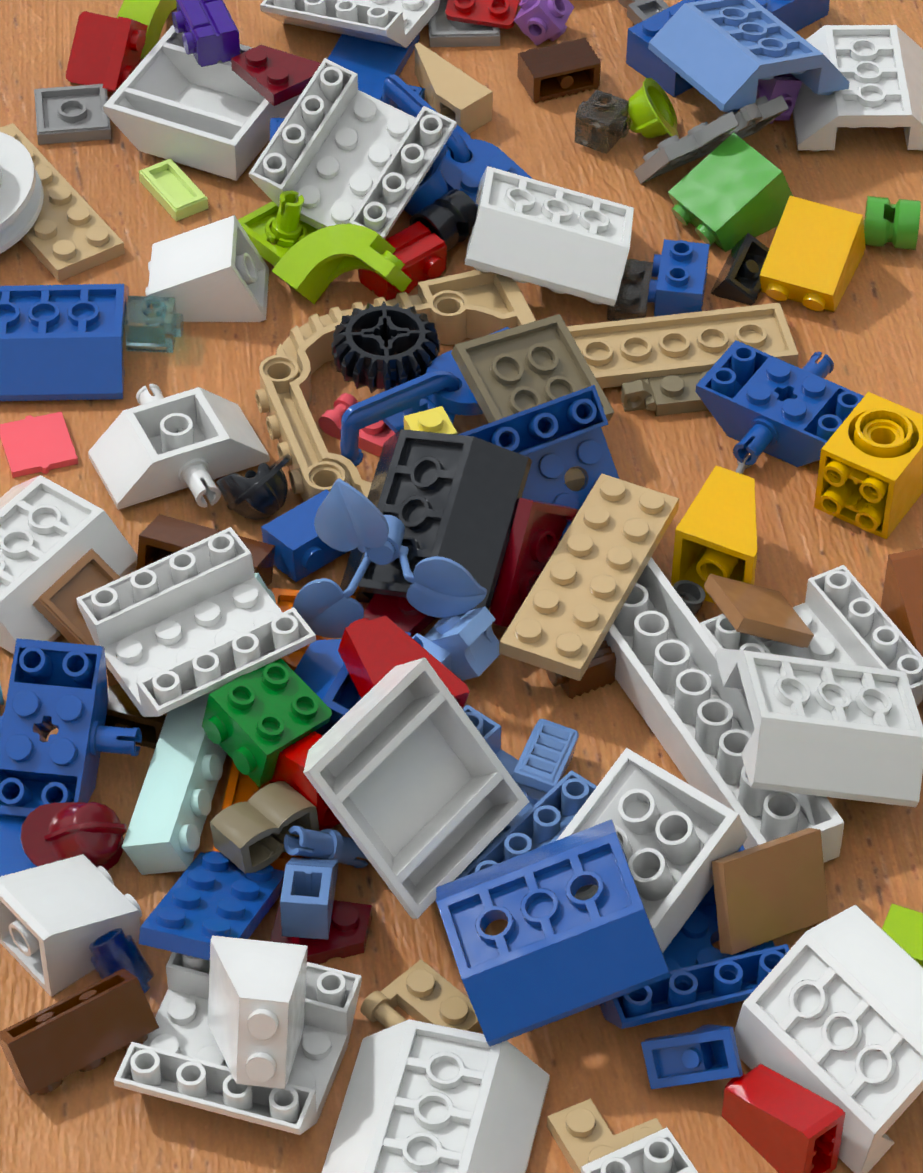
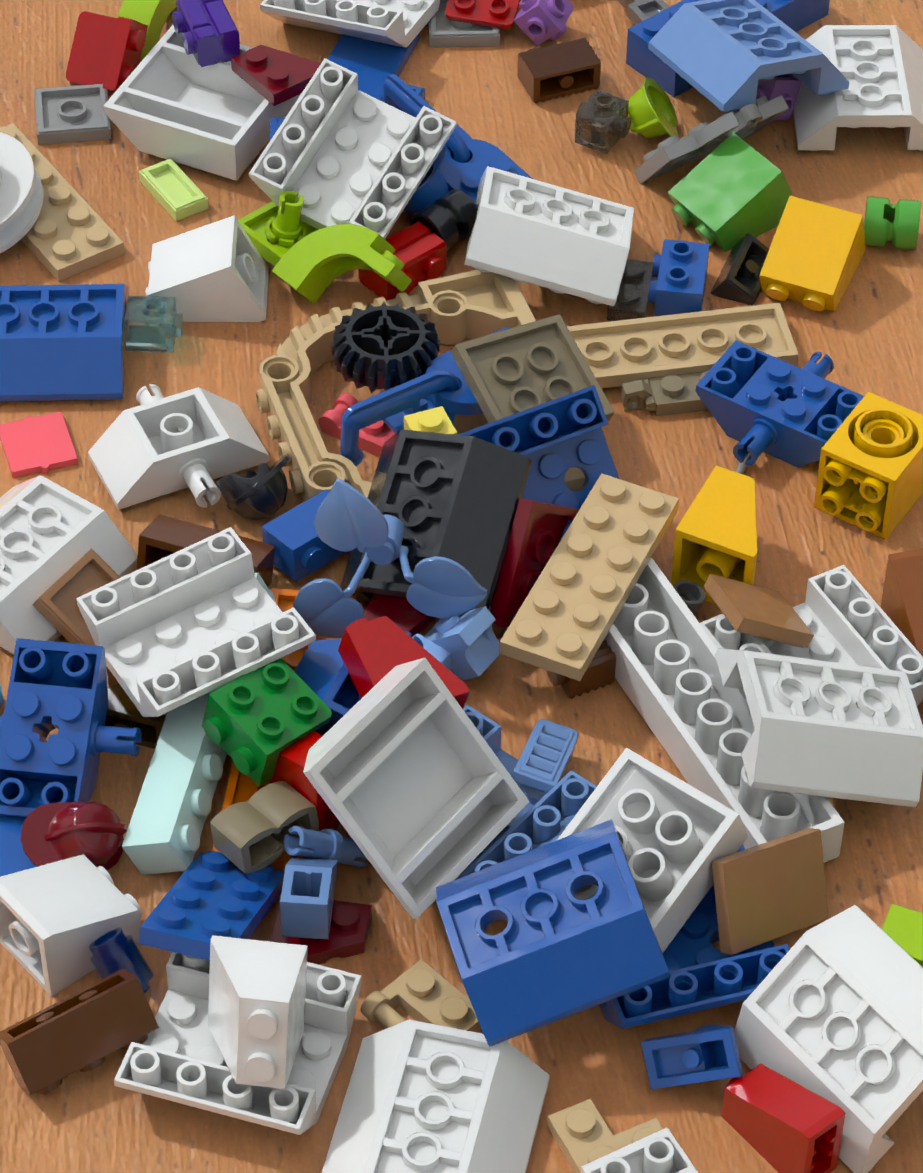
tan slope [415,42,493,134] -> none

